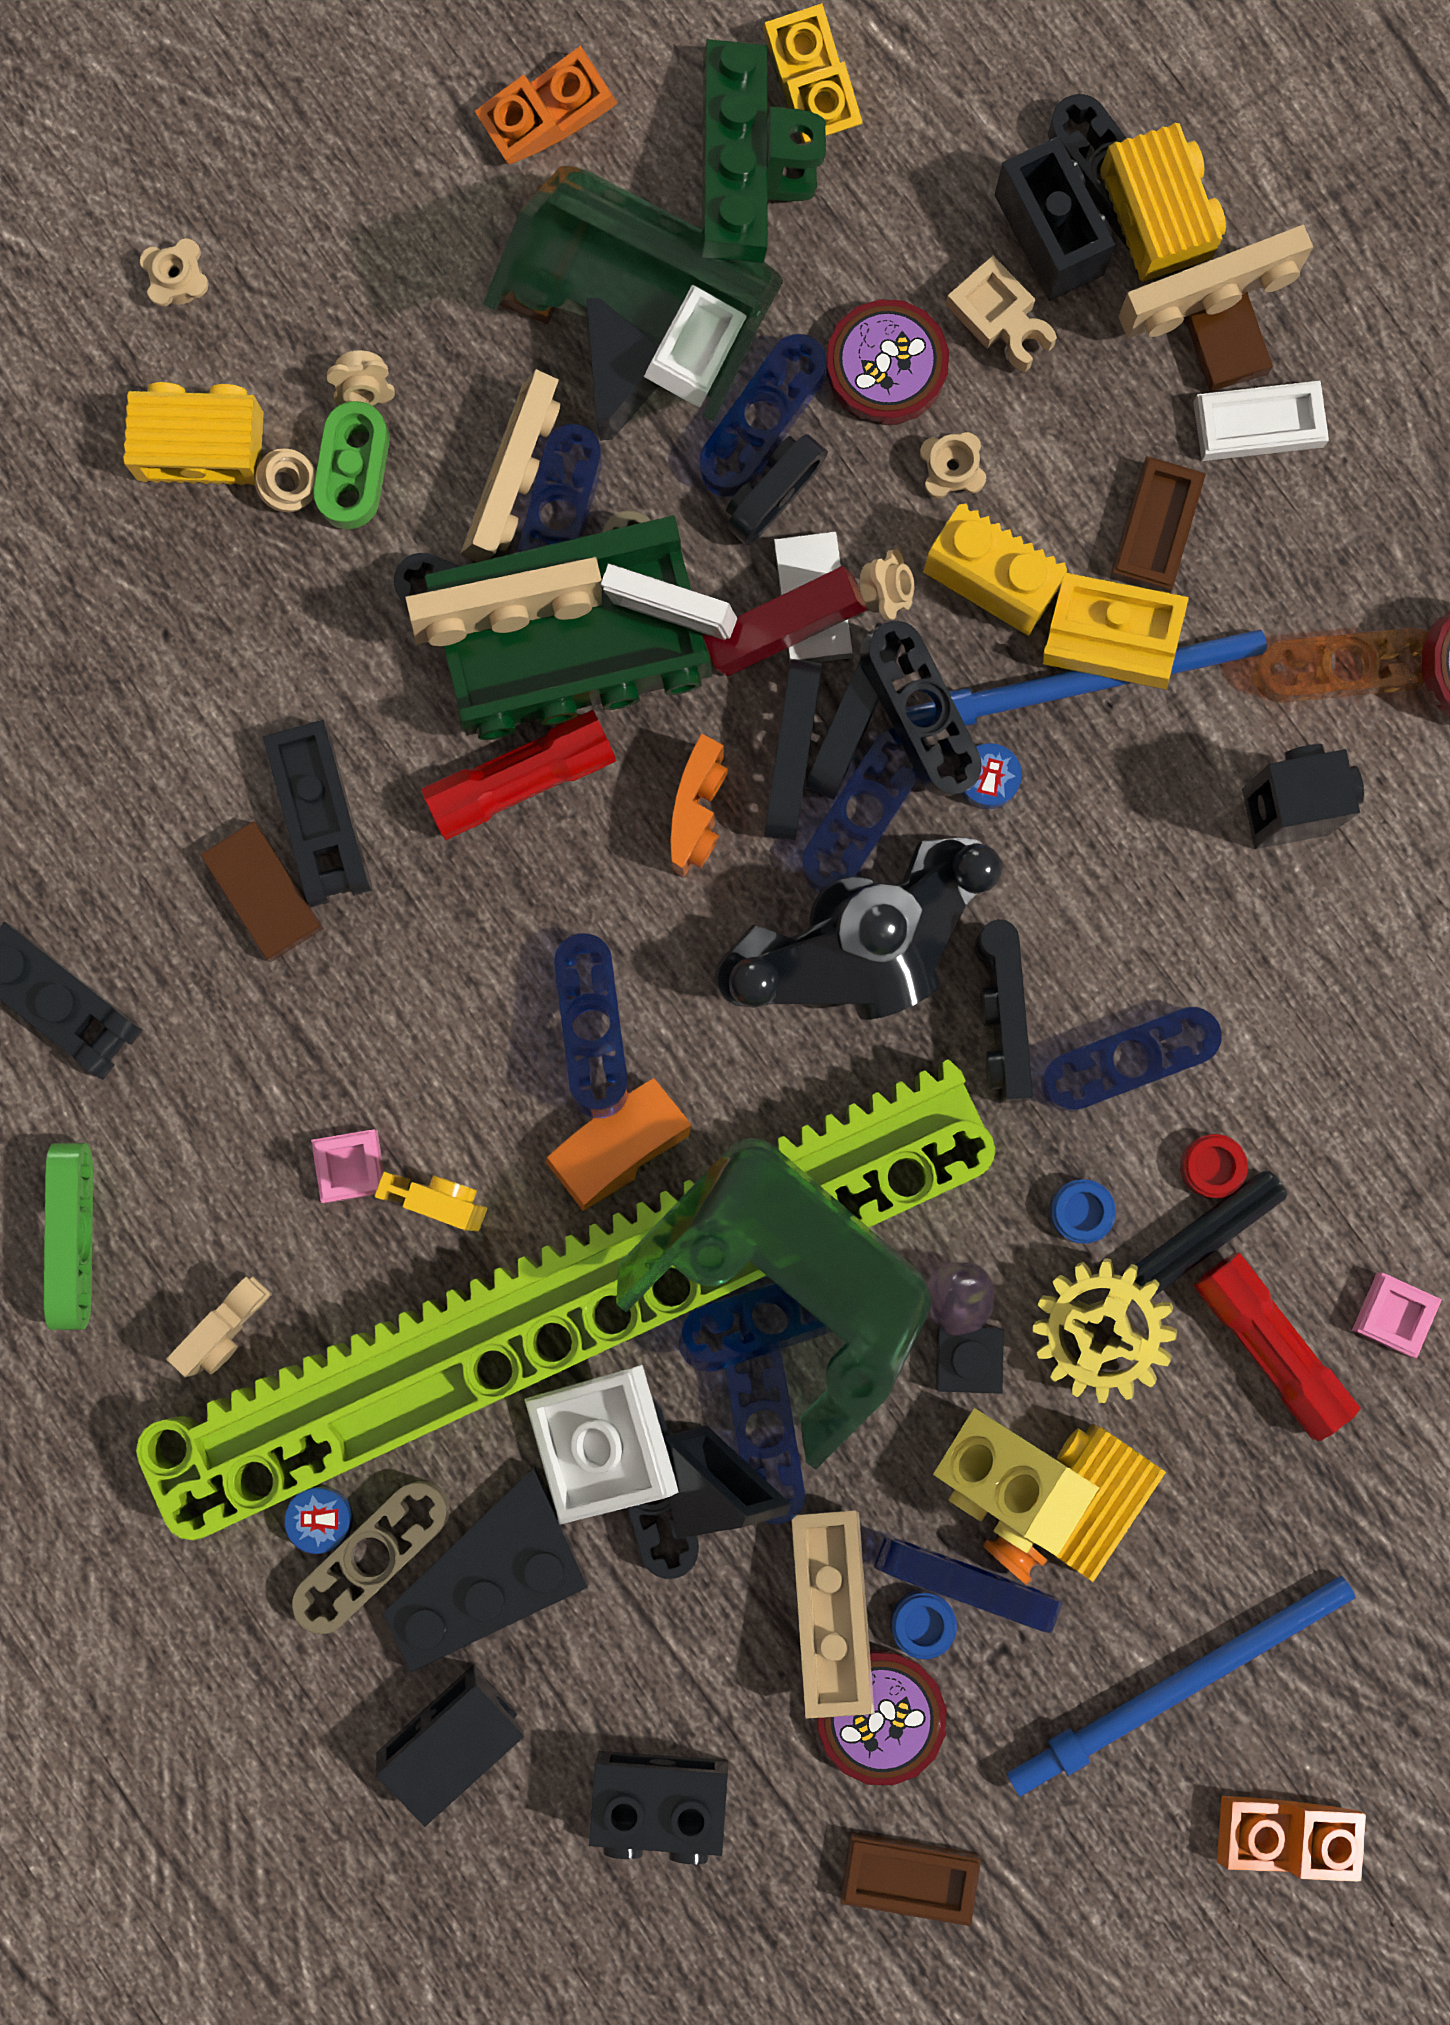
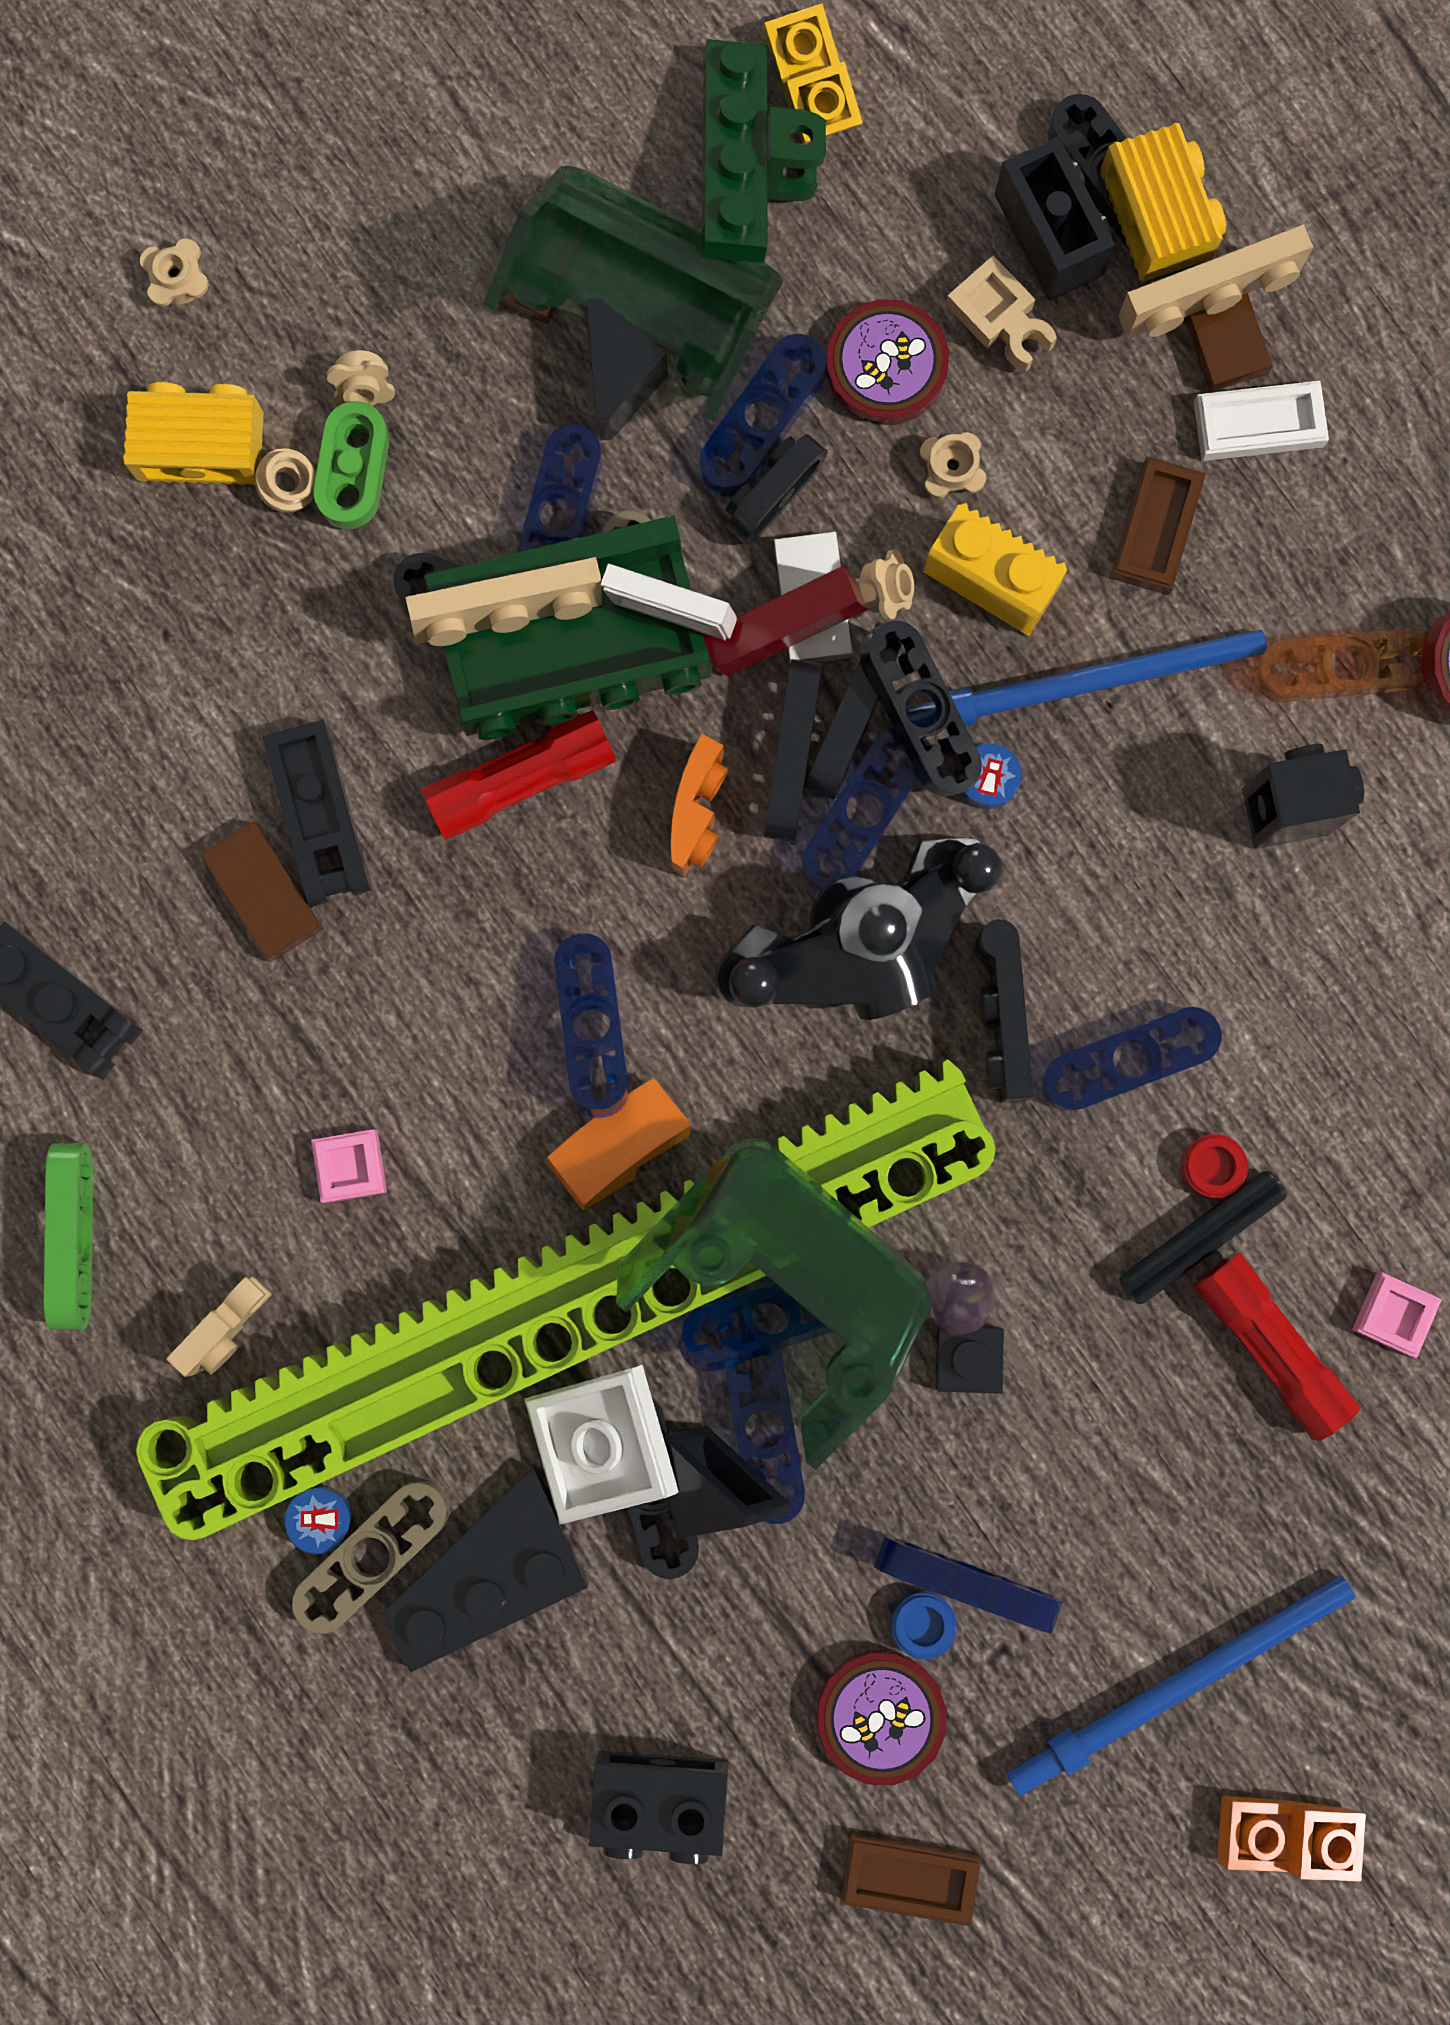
yellow plate [374,1172,488,1232] -> none
black hinge [376,1664,525,1827] -> none
tan plate [460,369,560,562] -> none
orange slope [475,45,618,165] -> none
white tile [644,285,747,408] -> none
tan plate [791,1510,875,1719] -> none
light yellow brick [933,1408,1099,1556] -> none
orange bush [982,1536,1048,1585] -> none
yellow brick [1032,1423,1166,1582] -> none
light yellow gear [1033,1258,1177,1403] -> none
yellow plate [1043,573,1189,690] -> none
blue tile [1049,1179,1116,1244] -> none

